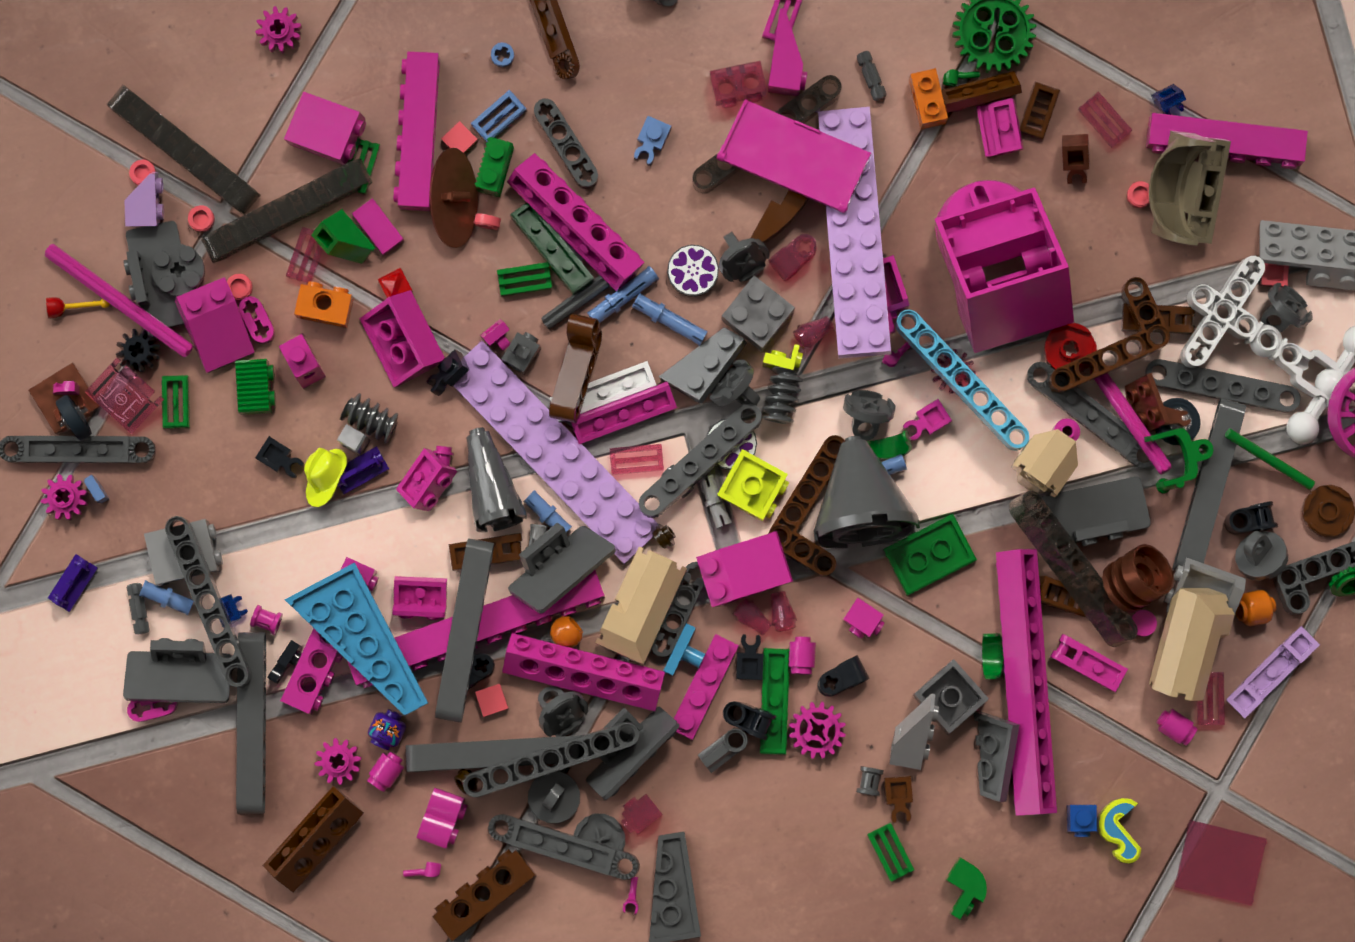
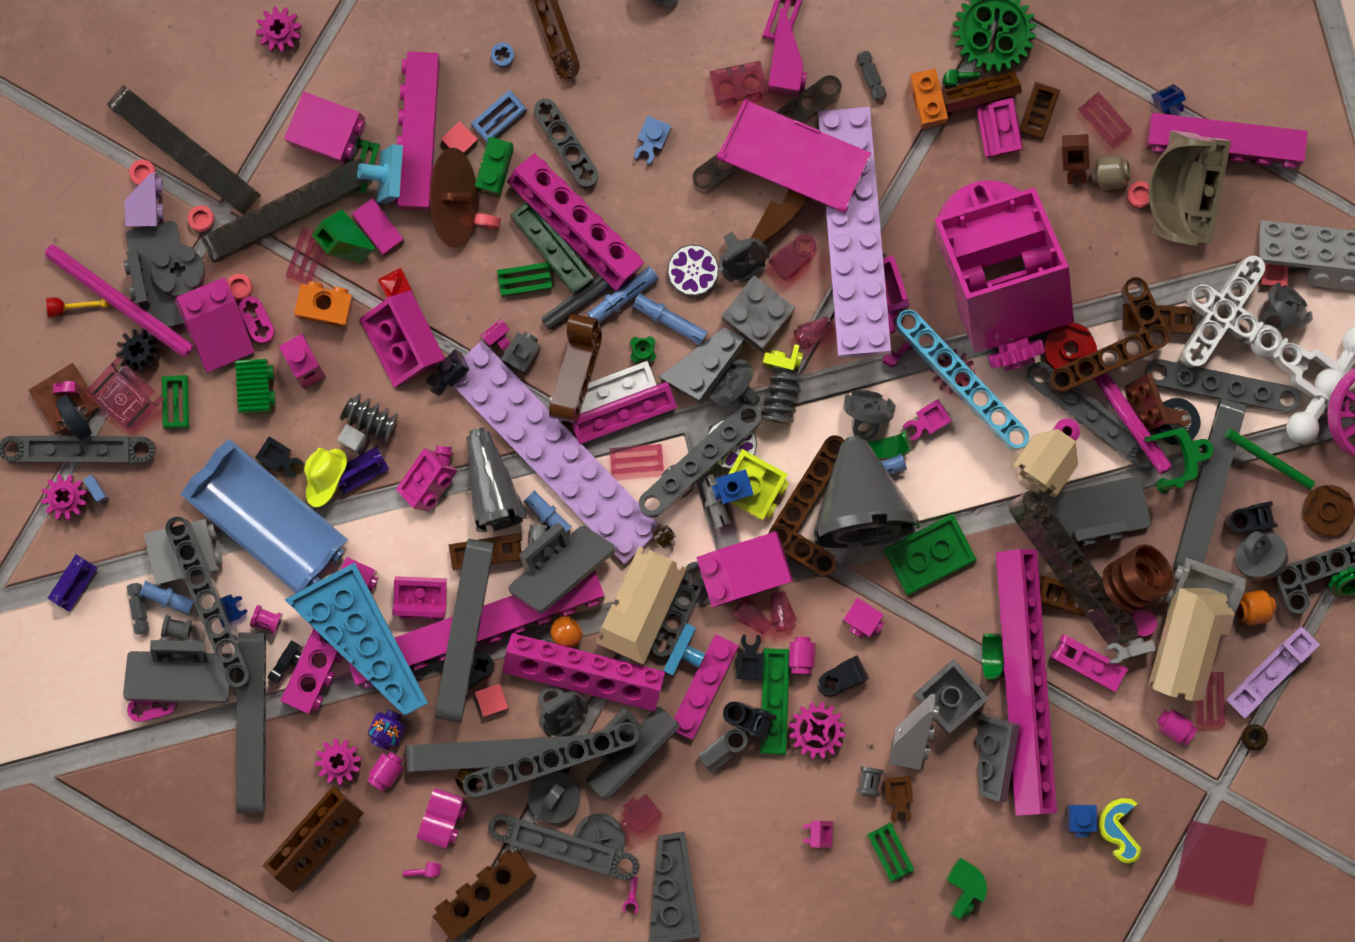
none -> dark grey bush [161,615,192,641]
none -> medium blue cylinder [180,439,348,593]
none -> medium azure tile [357,144,403,204]
none -> green plate [630,336,656,363]
none -> blue brick [711,469,754,505]
none -> dark pink tile [803,821,833,848]
none -> dark pink gear [987,337,1045,371]
none -> dark tan head [1091,155,1131,191]
none -> light grey plate [1104,638,1156,664]
none -> dark brown plate [1241,724,1268,751]

